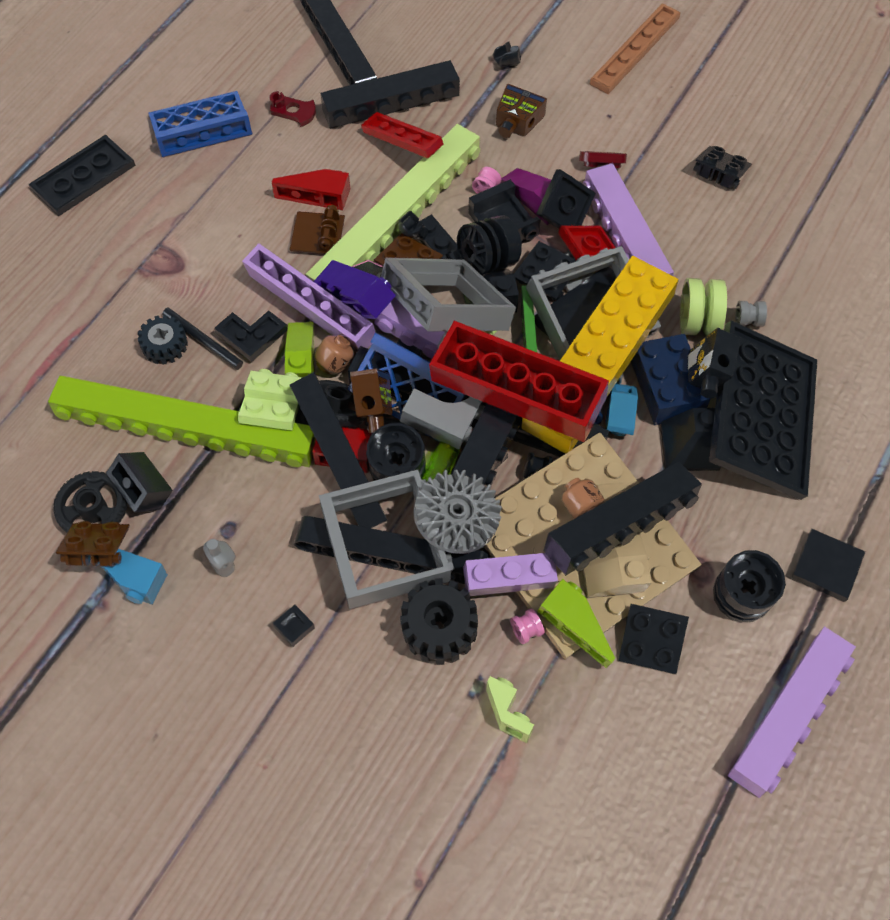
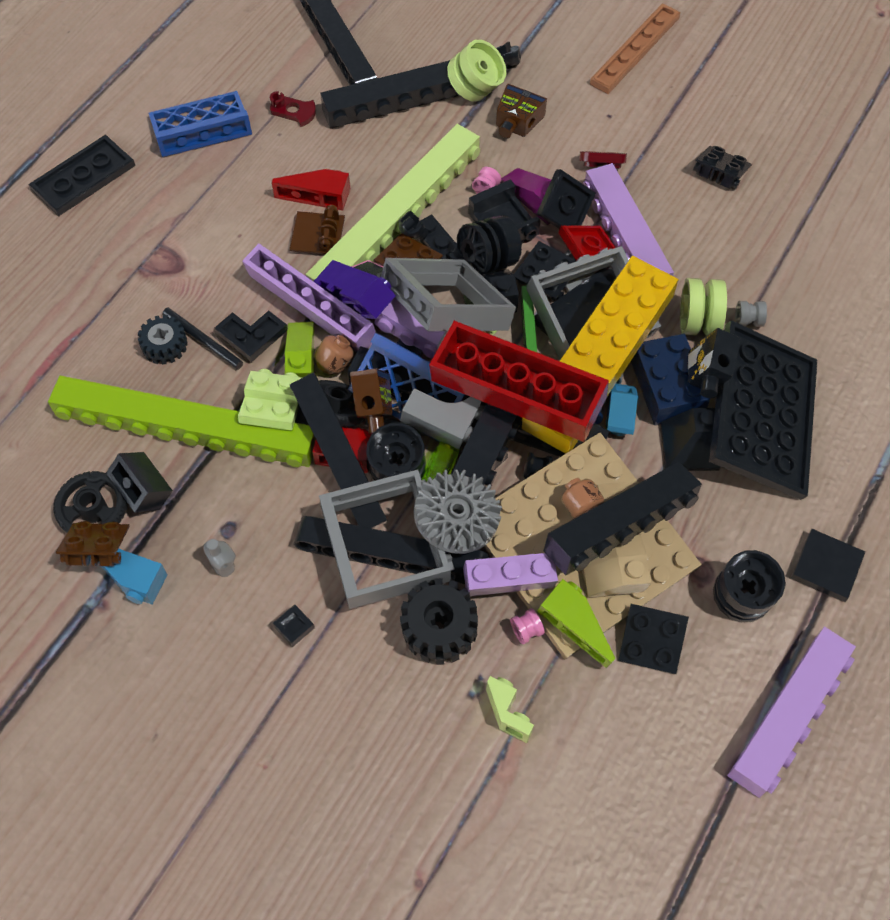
red plate [361,112,444,158] -> none
none -> yellowish green wheel [447,40,506,102]

